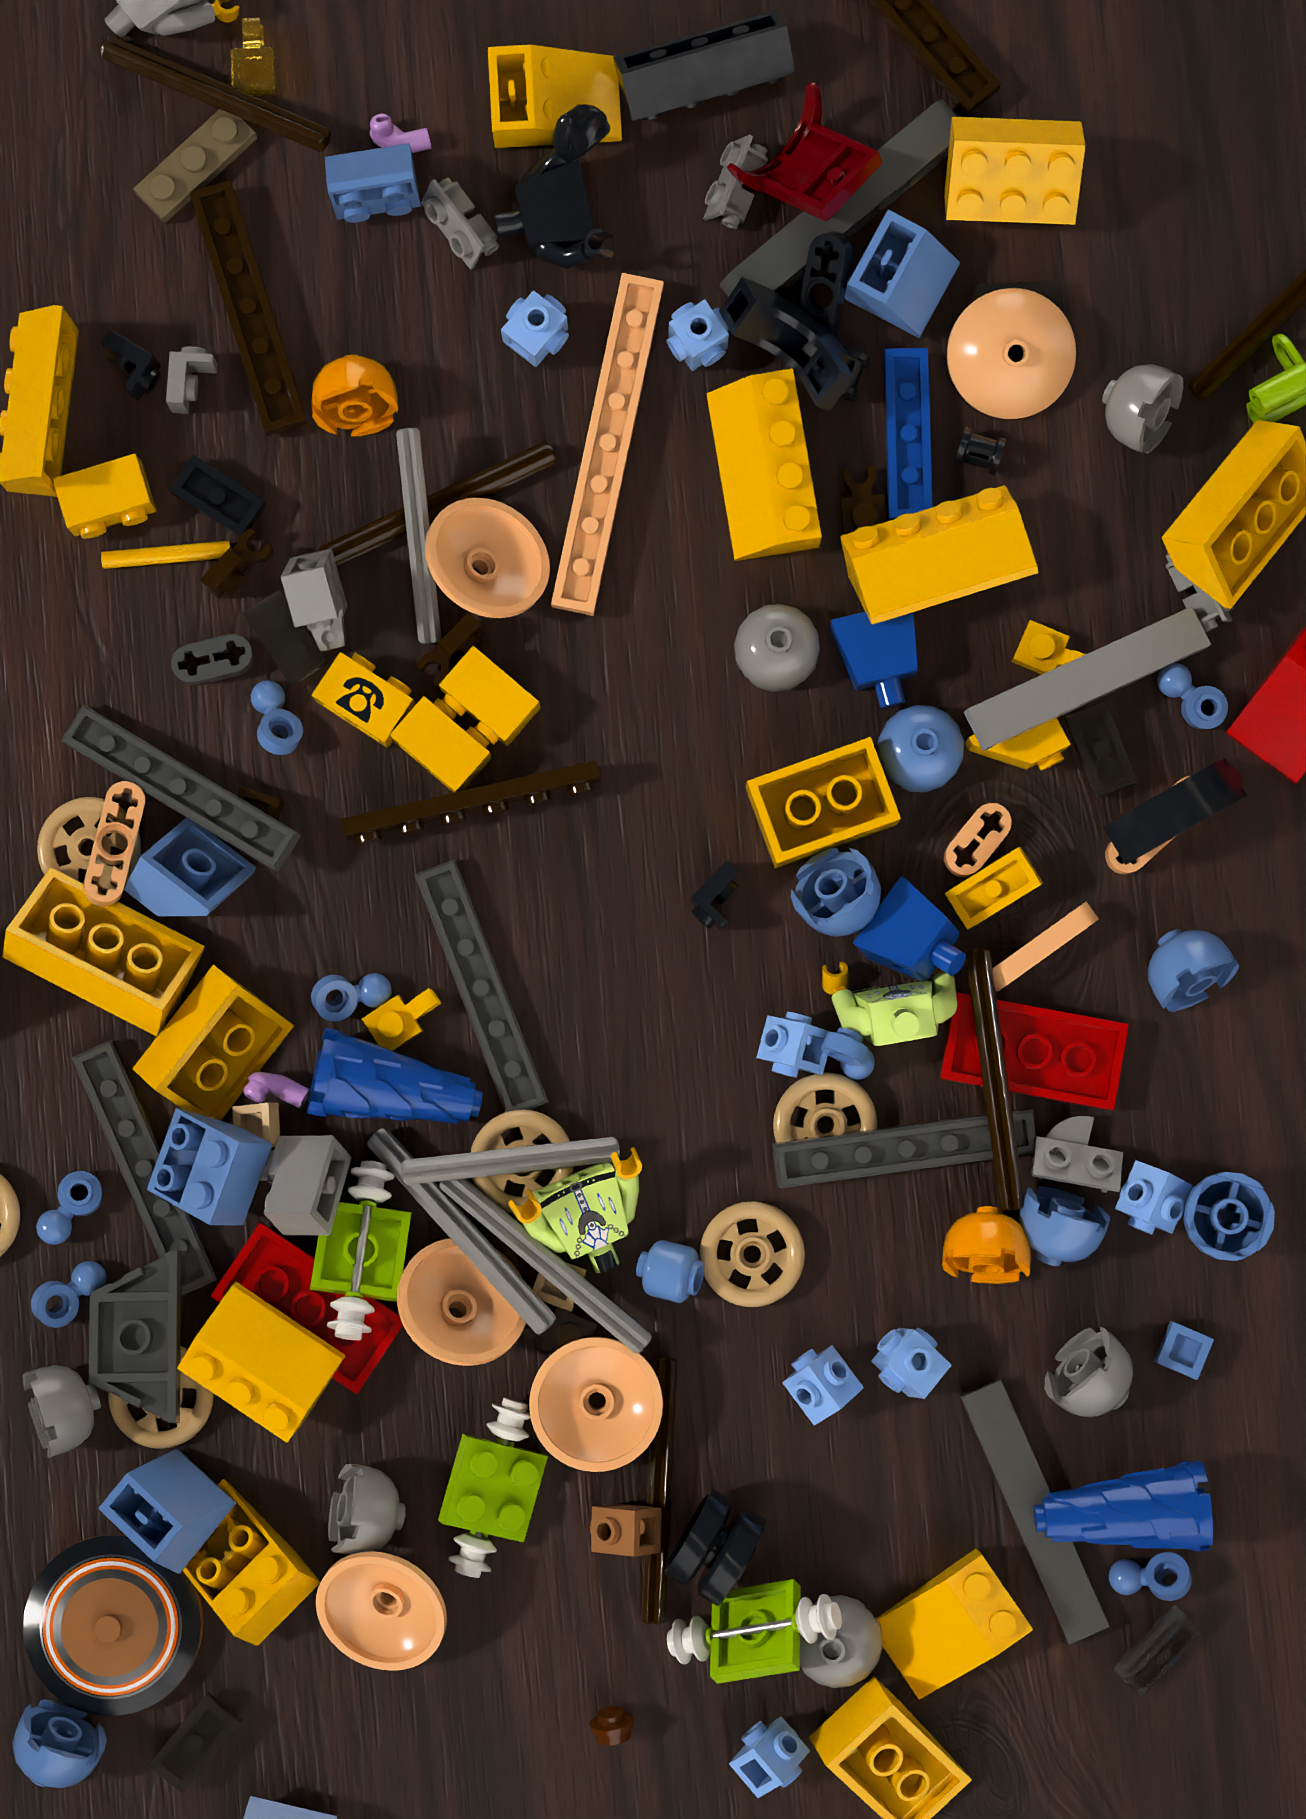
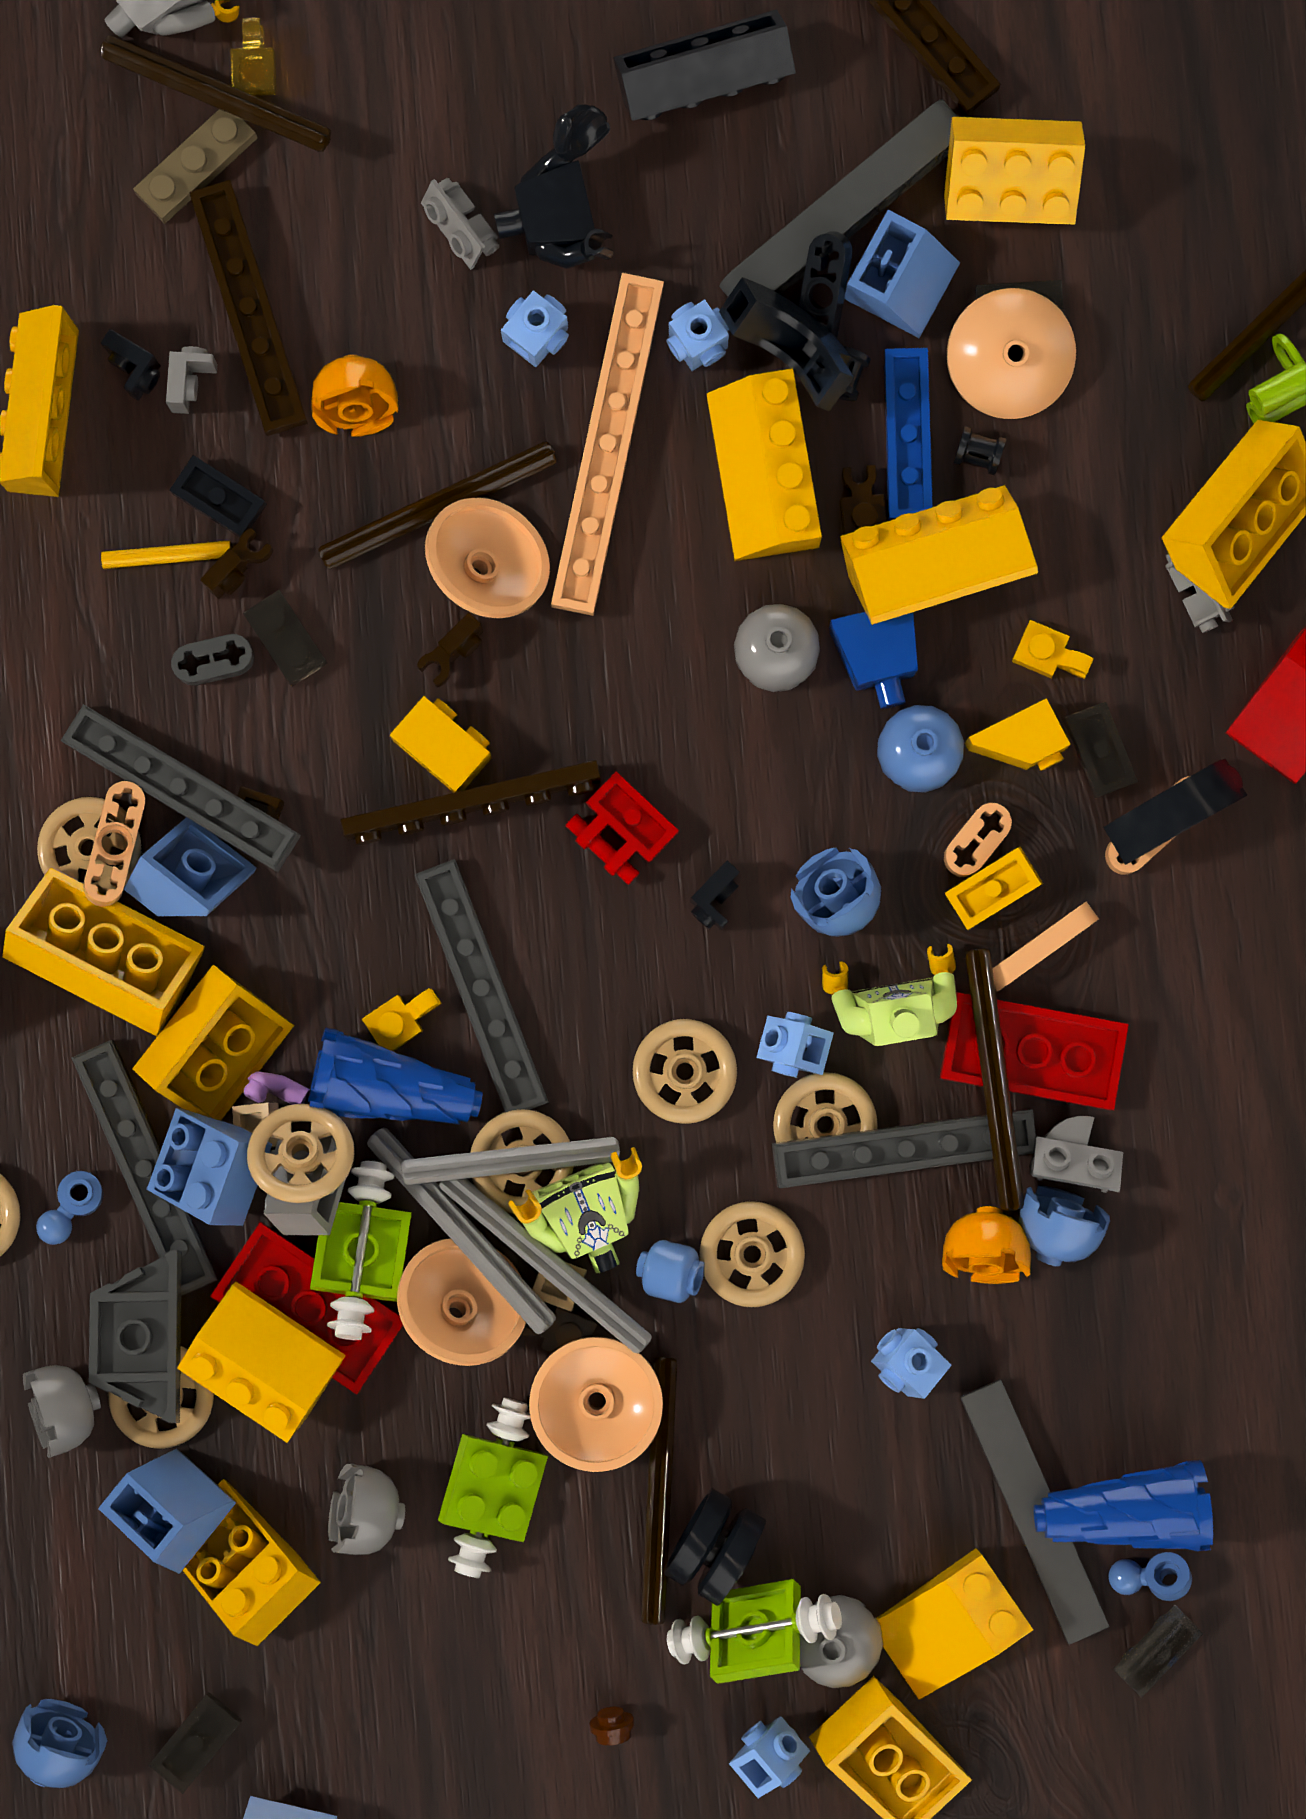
dish [23,1533,204,1716] -> none
medium blue plate [31,1261,107,1328] -> none
yellow brick [52,453,157,539] -> none
medium blue plate [251,680,303,755] -> none
light grey hinge [281,548,348,651] -> none
yellow brick [311,652,416,748] -> none
medium blue plate [311,973,392,1022] -> none
light nougat dish [316,1551,447,1671] -> none
medium blue slope [325,143,421,223] -> none
lavender arm [370,114,432,153] -> none
light grey axle [396,428,441,644] -> none
yellow brick [439,646,541,747] -> none
yellow slope [488,45,622,148] -> none
medium nougat brick [590,1503,661,1557] -> none
light grey hinge [703,134,768,229] -> none
dark red piece [727,82,883,222] -> none
yellow brick [745,737,901,868] -> none
light blue brick [782,1345,864,1425] -> none
medium blue plate [821,1027,875,1080] -> none
blue torso [853,876,966,982] -> none
light grey tile [964,606,1211,751] -> none
light grey cylinder [1044,1327,1133,1418] -> none
light grey cylinder [1102,364,1184,454] -> none
light blue brick [1115,1160,1193,1235] -> none
medium blue cylinder [1147,929,1239,1012] -> none
medium blue plate [1154,1321,1214,1380] -> none
medium blue plate [1157,663,1228,730] -> none
medium blue cylinder [1183,1172,1275,1261] -> none
none -> tan plate [247,1104,354,1203]
none -> red plate [566,772,679,885]
none -> tan plate [632,1019,737,1124]

